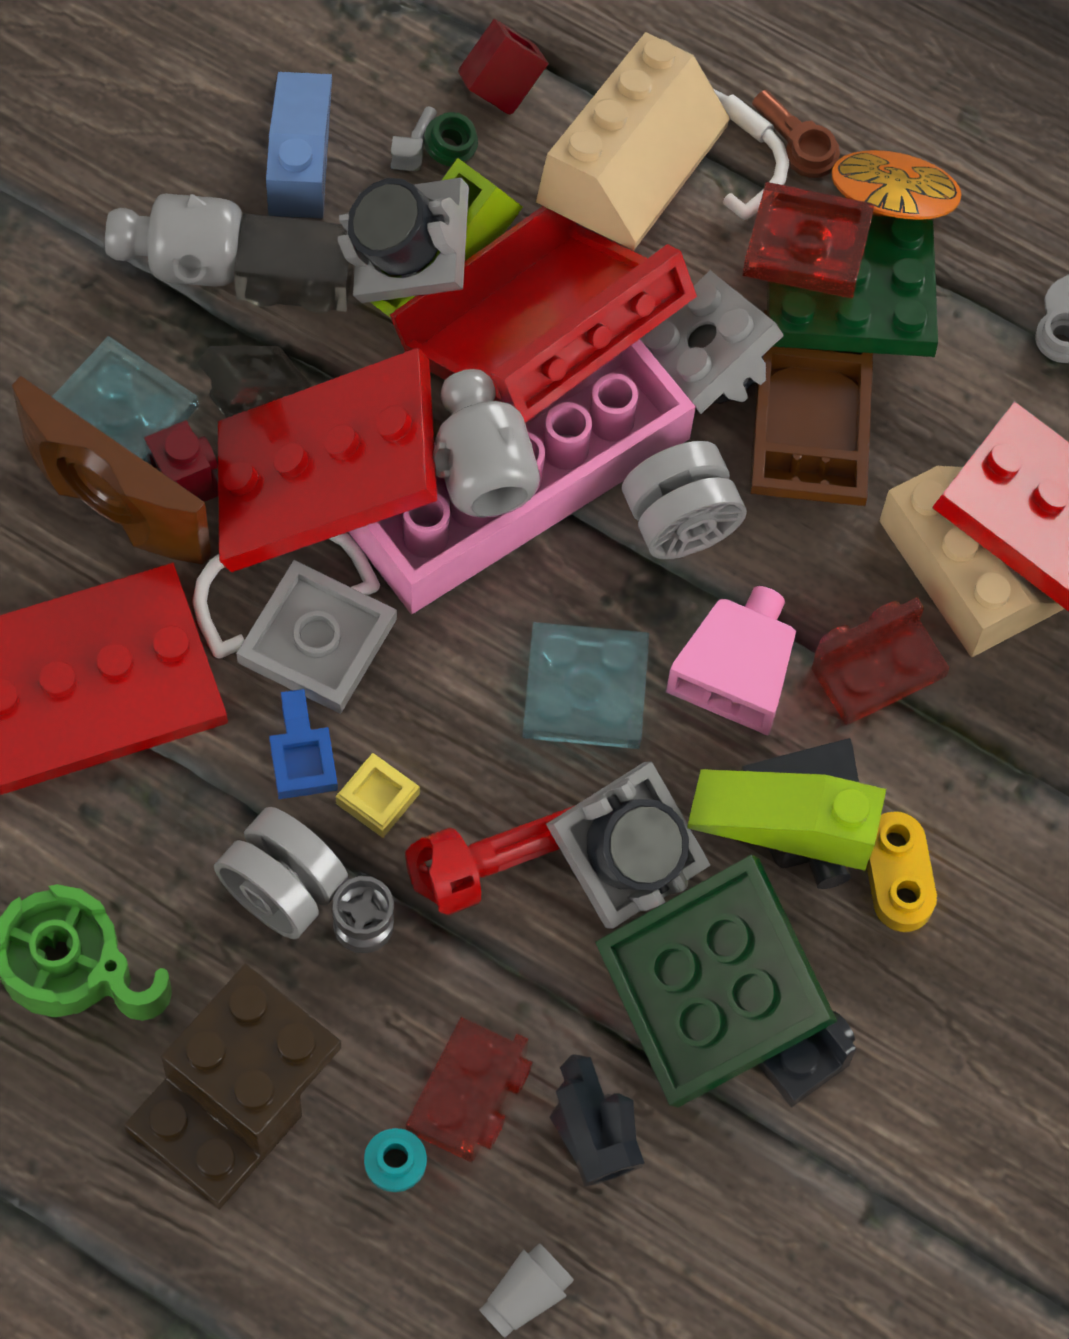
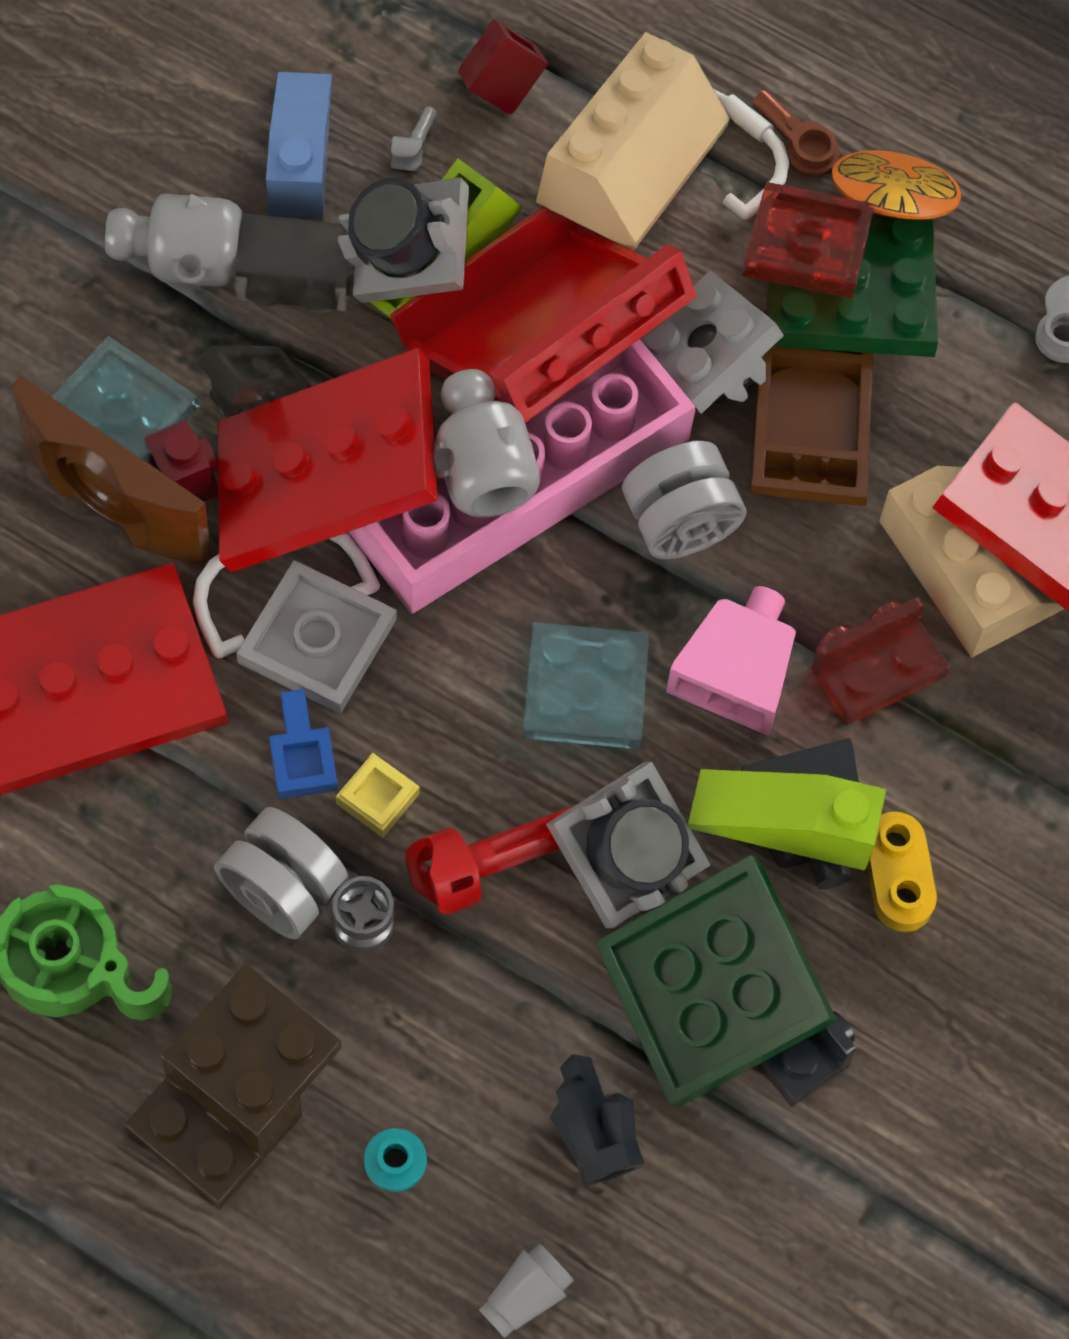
clear red bracket [406,1017,534,1163] -> none
dark green plate [423,112,478,166] -> none

